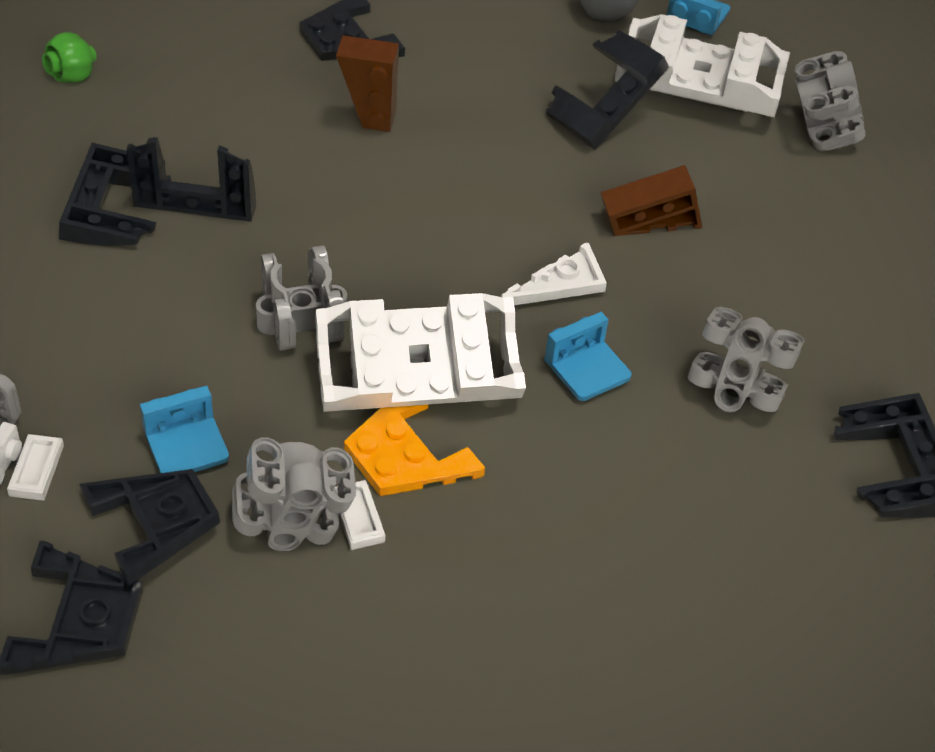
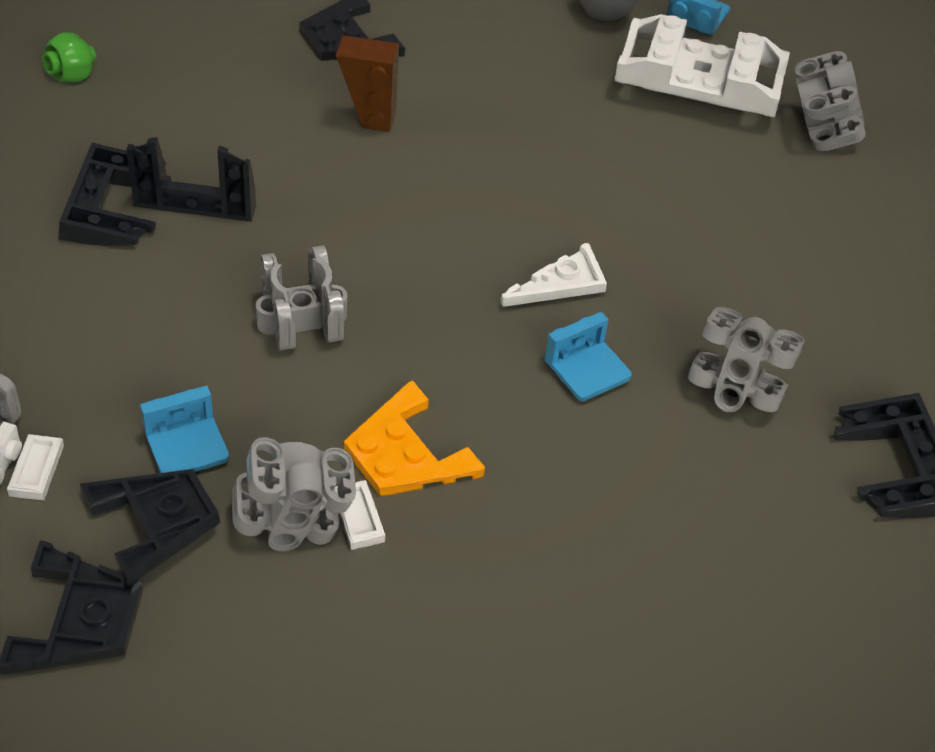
white piece [315,293,526,412] -> none
black wedge [546,30,669,150] -> none
reddish brown wedge [601,165,703,236] -> none

